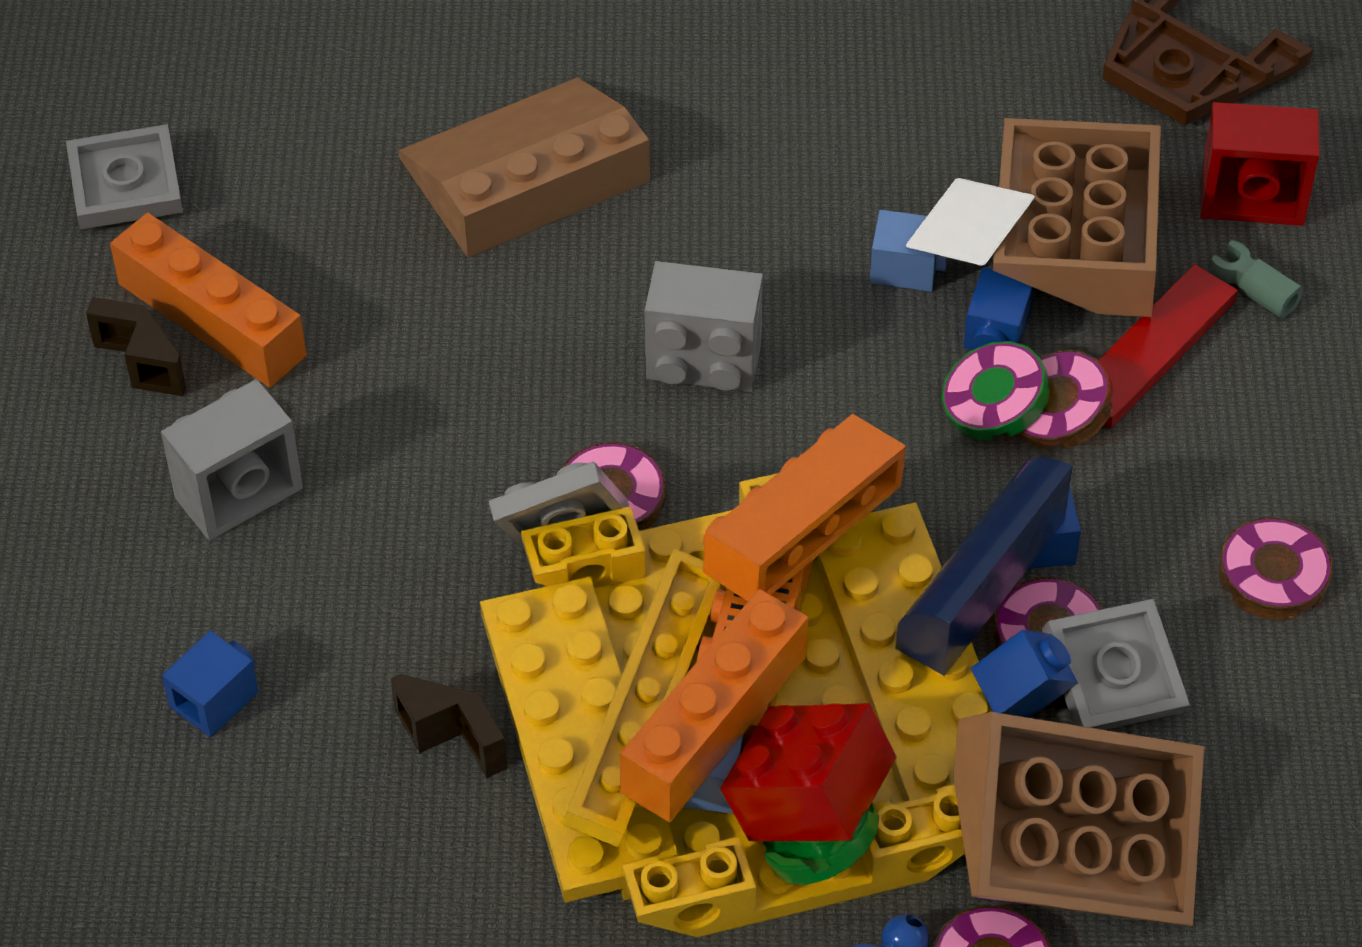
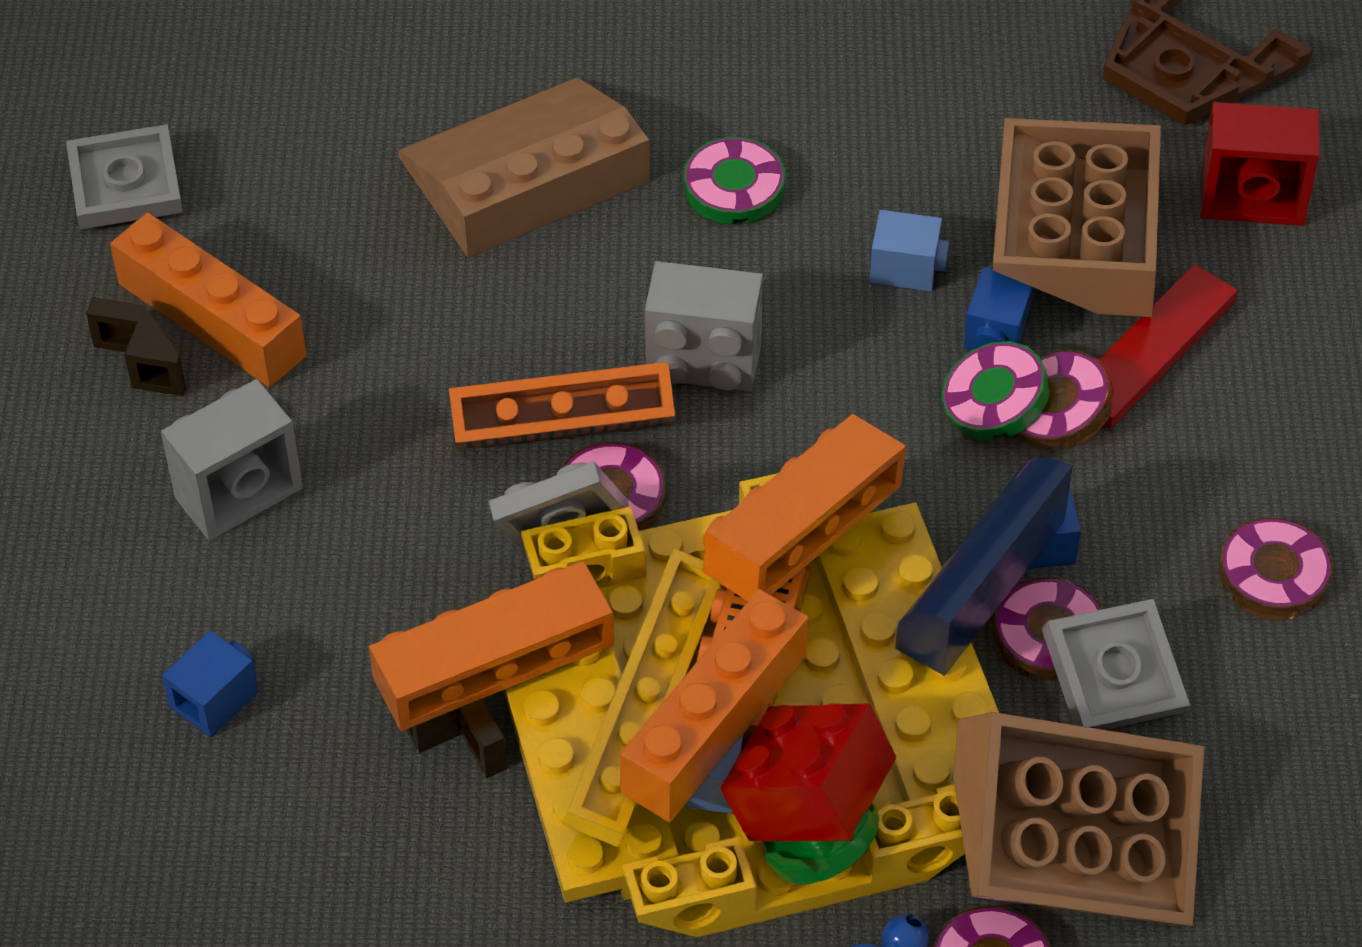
white sticker [906,178,1035,266] -> none
blue brick [970,630,1078,718] -> none
sand green bar [1209,240,1303,320] -> none
none -> orange brick [369,561,614,731]
none -> orange brick [449,362,675,450]
none -> tile [683,137,785,225]

